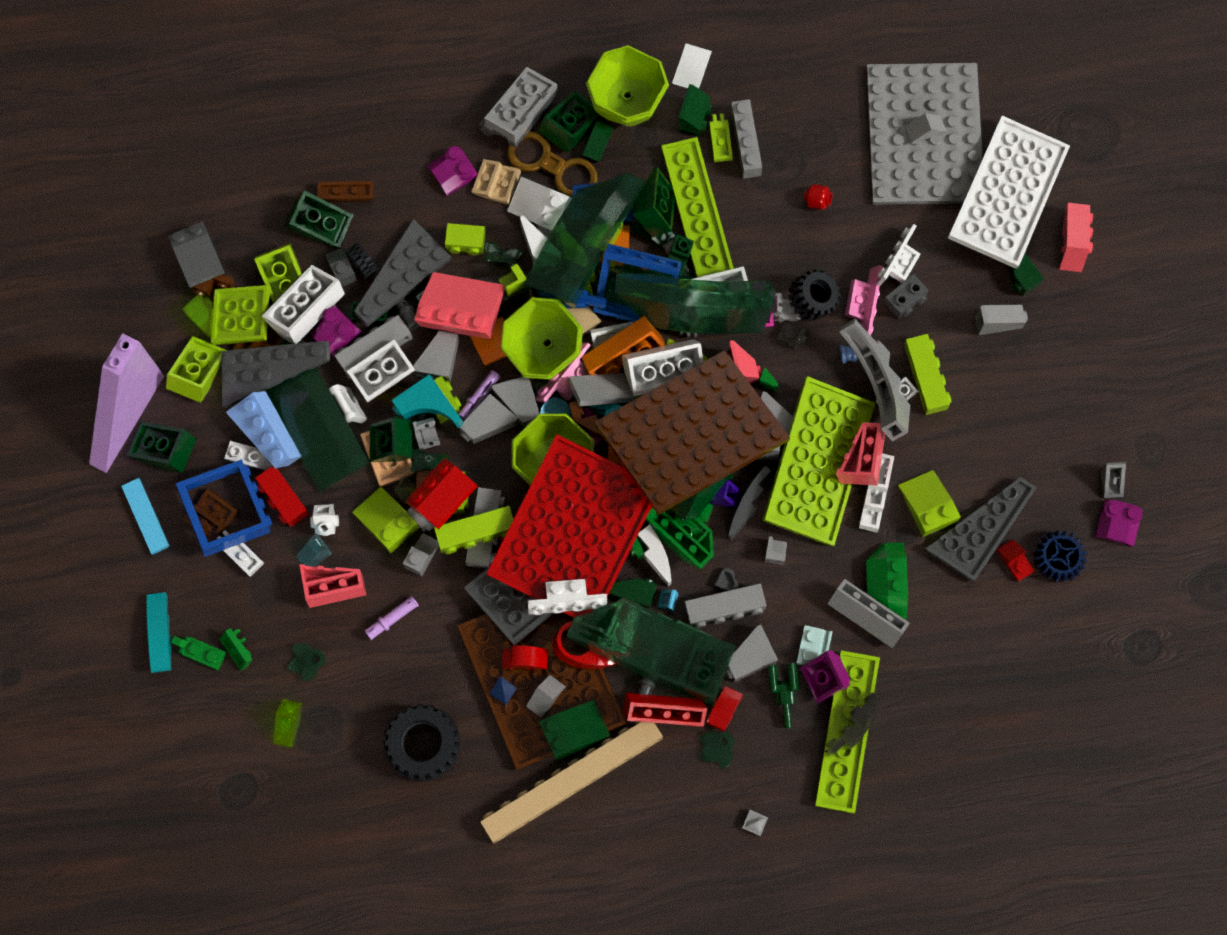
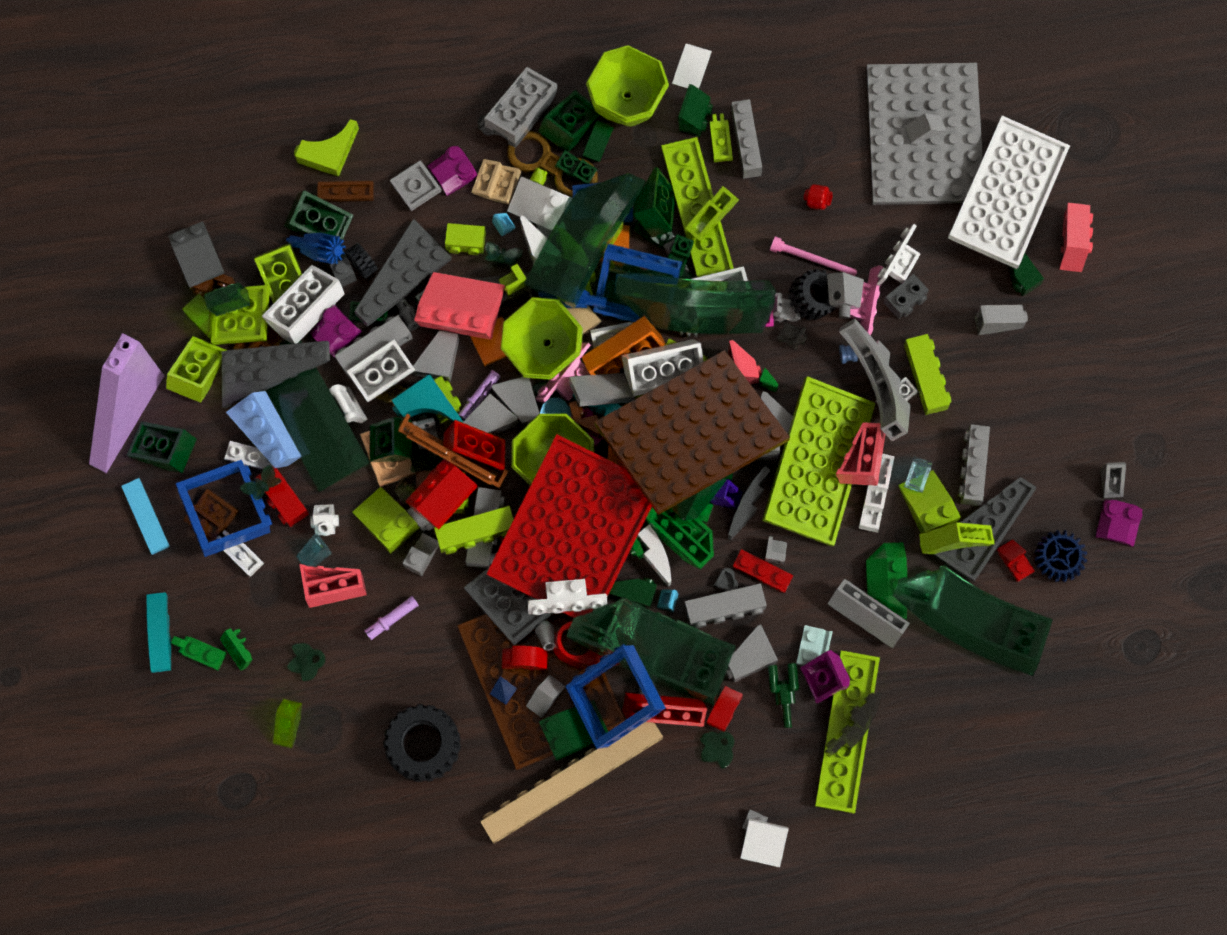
none -> clear green brick [204,282,250,317]
none -> clear green piece [240,465,282,500]
none -> blue piece [286,233,346,264]
none -> lime arch [294,119,359,177]
none -> light grey plate [390,160,442,211]
none -> dark orange slope [398,414,508,488]
none -> red slope [443,420,505,470]
none -> medium azure slope [492,213,516,236]
none -> lime hose [530,168,547,185]
none -> light grey cone [535,621,555,651]
none -> dark green slope [554,150,598,184]
none -> blue window [565,644,666,749]
none -> lime slope [685,186,739,241]
none -> red plate [732,549,793,594]
none -> white tile [741,818,789,867]
none -> bright pink piece [770,237,857,276]
none -> light grey torso [827,272,864,319]
none -> clear green slope [893,565,1053,676]
none -> clear light blue slope [904,456,932,493]
none -> lime arch [919,522,995,554]
none -> light grey brick [958,424,990,506]

